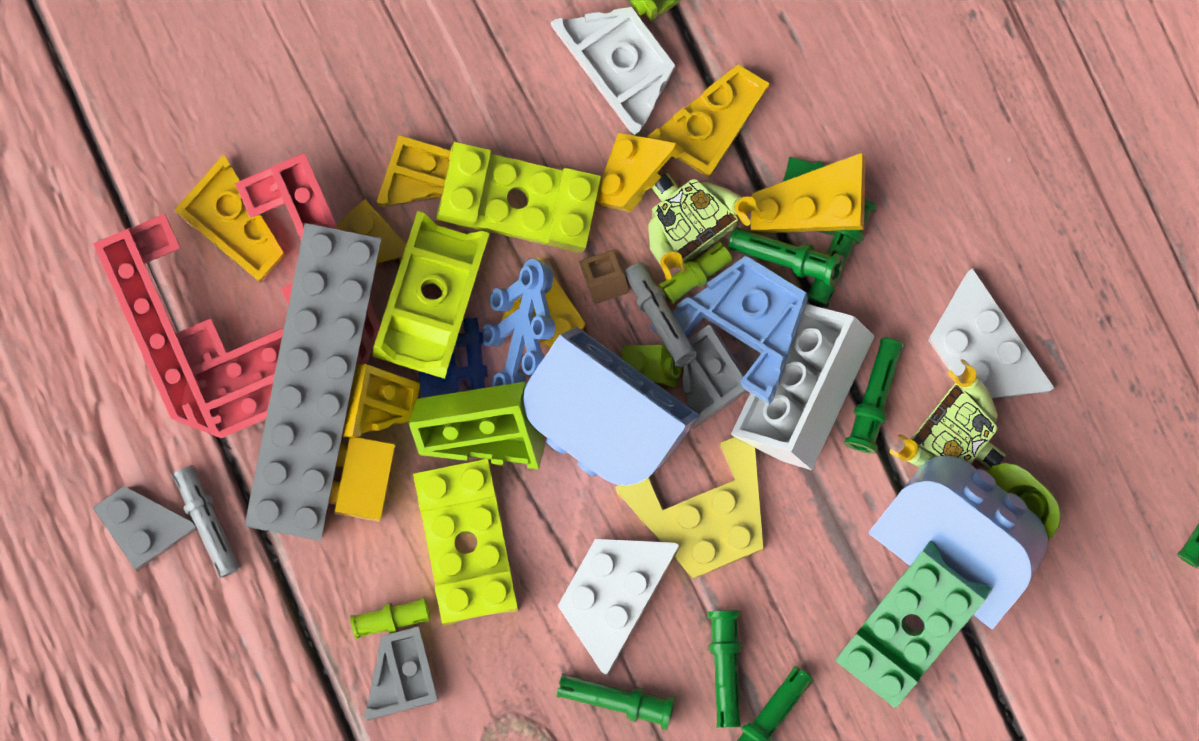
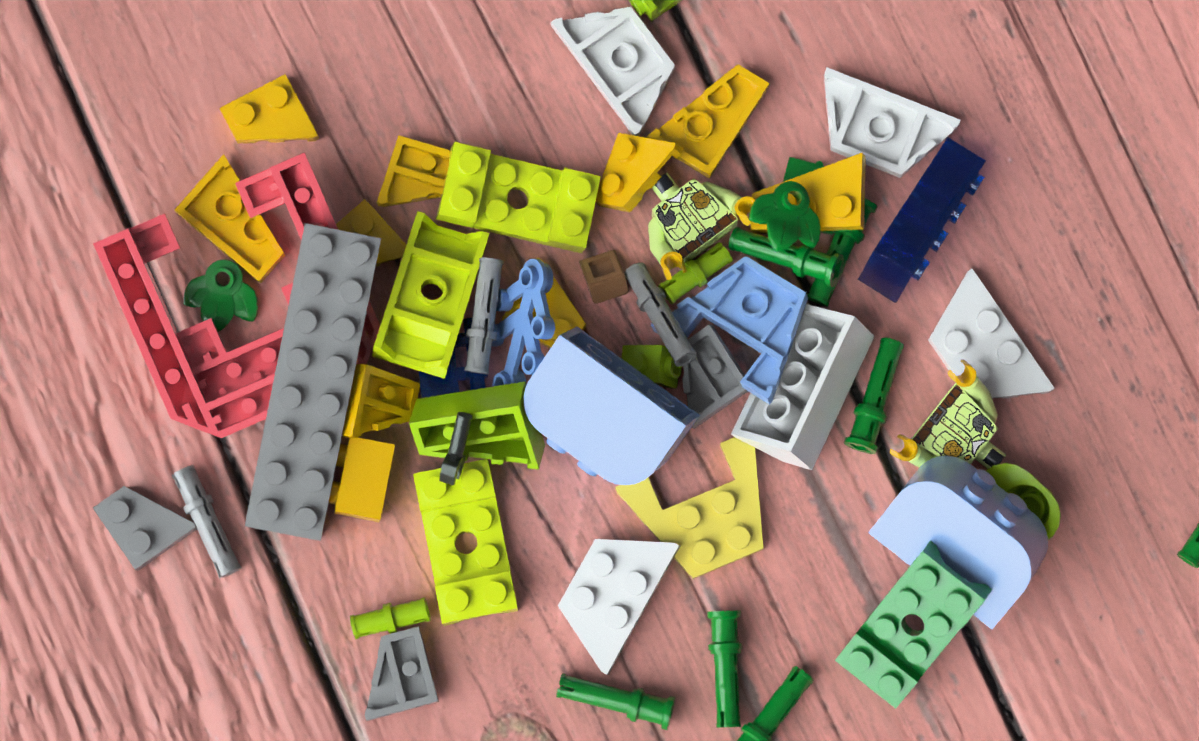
none -> green plate [184,259,258,332]
none -> yellow wing [219,74,319,144]
none -> pearl dark grey bar [439,412,472,485]
none -> light grey pin [464,257,504,374]
none -> green plate [749,181,821,253]
none -> white wing [824,67,961,178]
none -> clear blue wedge [858,137,986,303]

